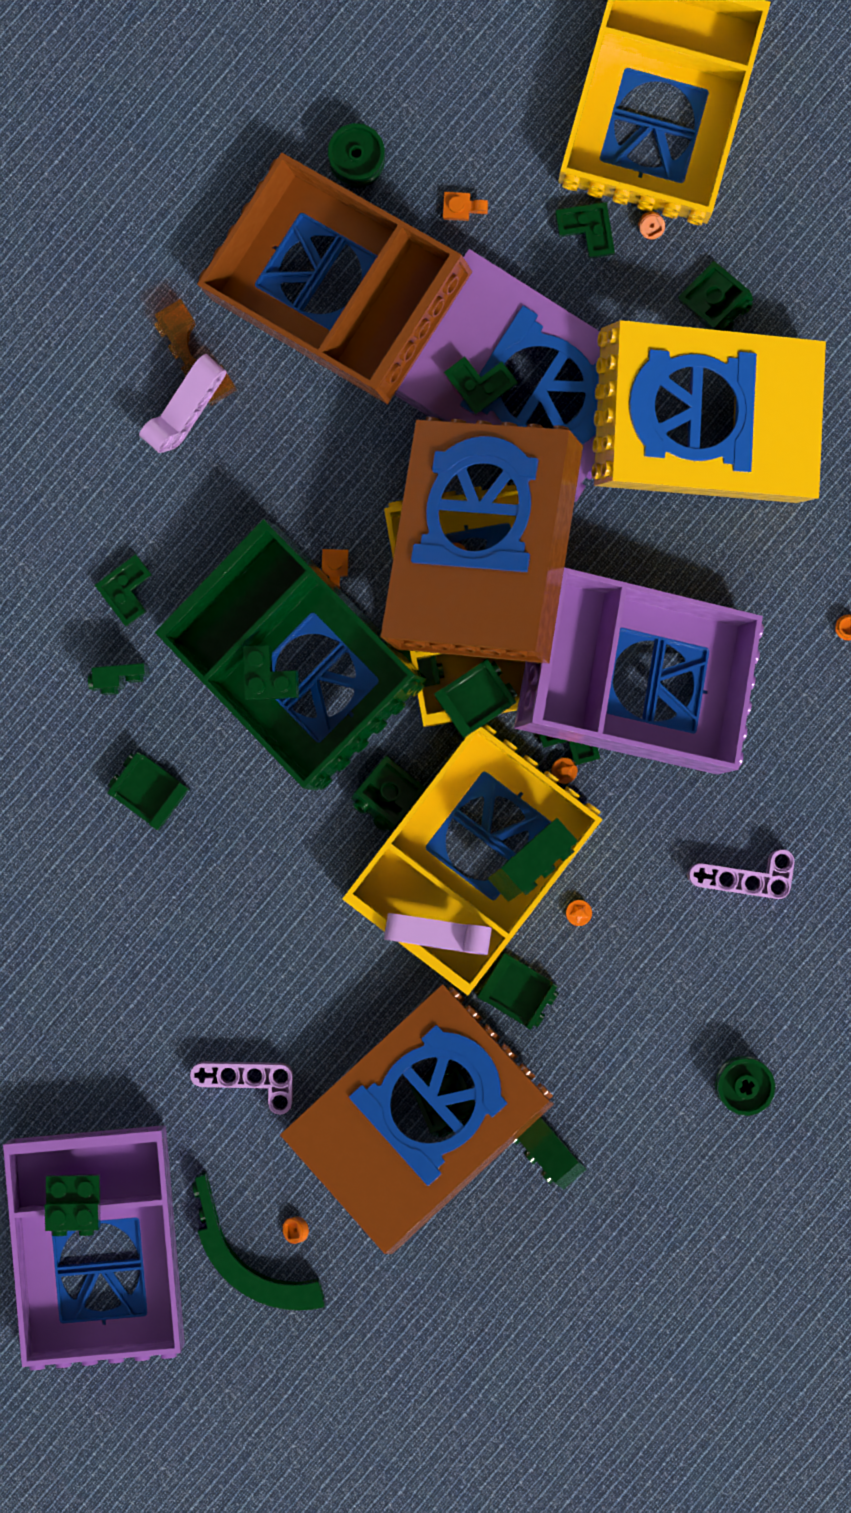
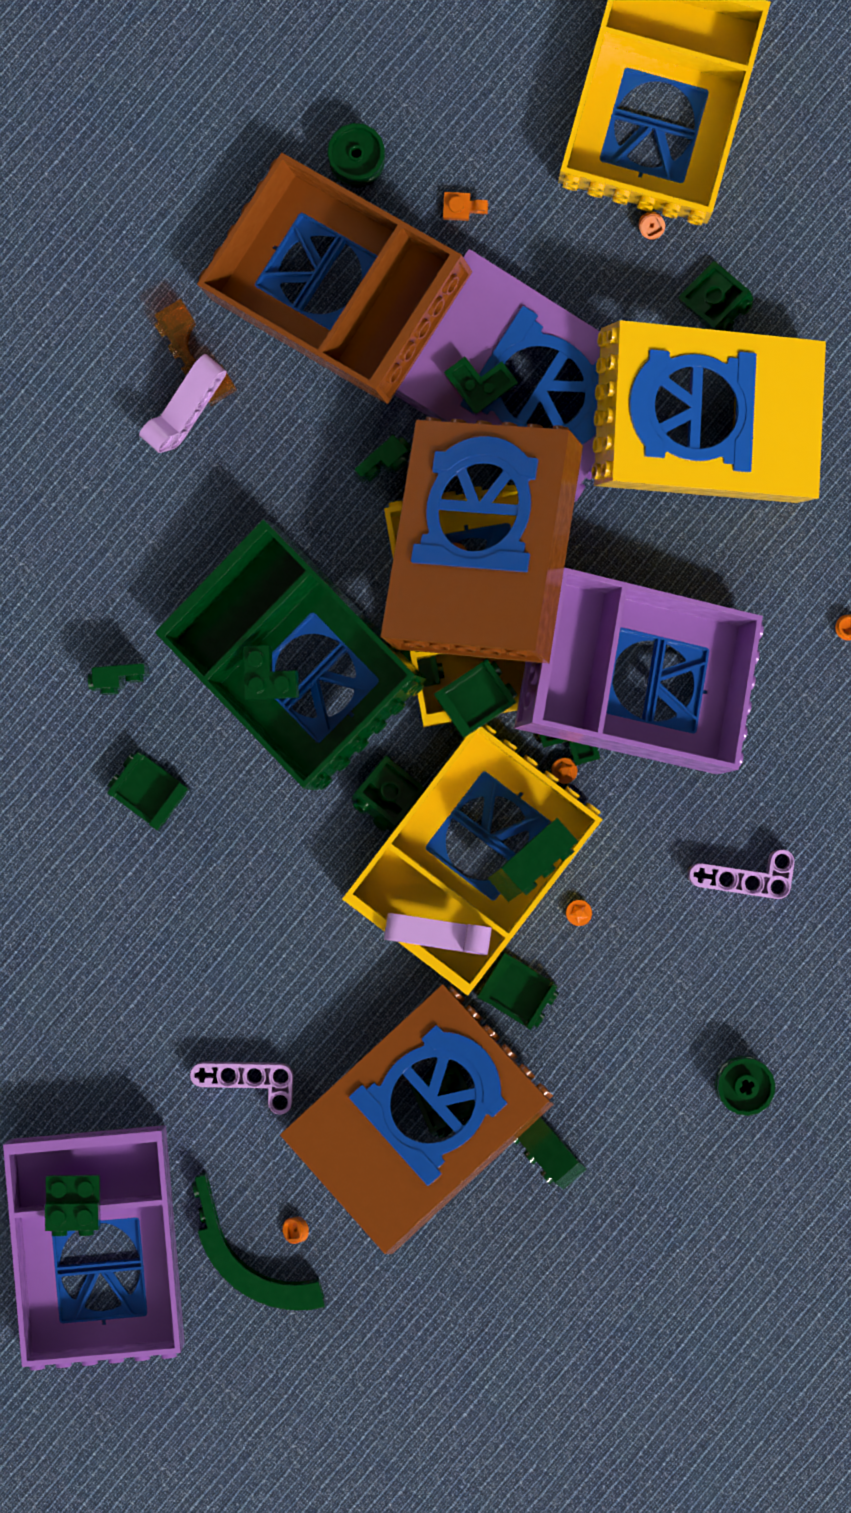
dark green plate [94,554,152,627] -> none
orange plate [322,549,349,589] -> none
dark green plate [555,202,615,259] -> none
none -> dark green plate [354,434,411,483]

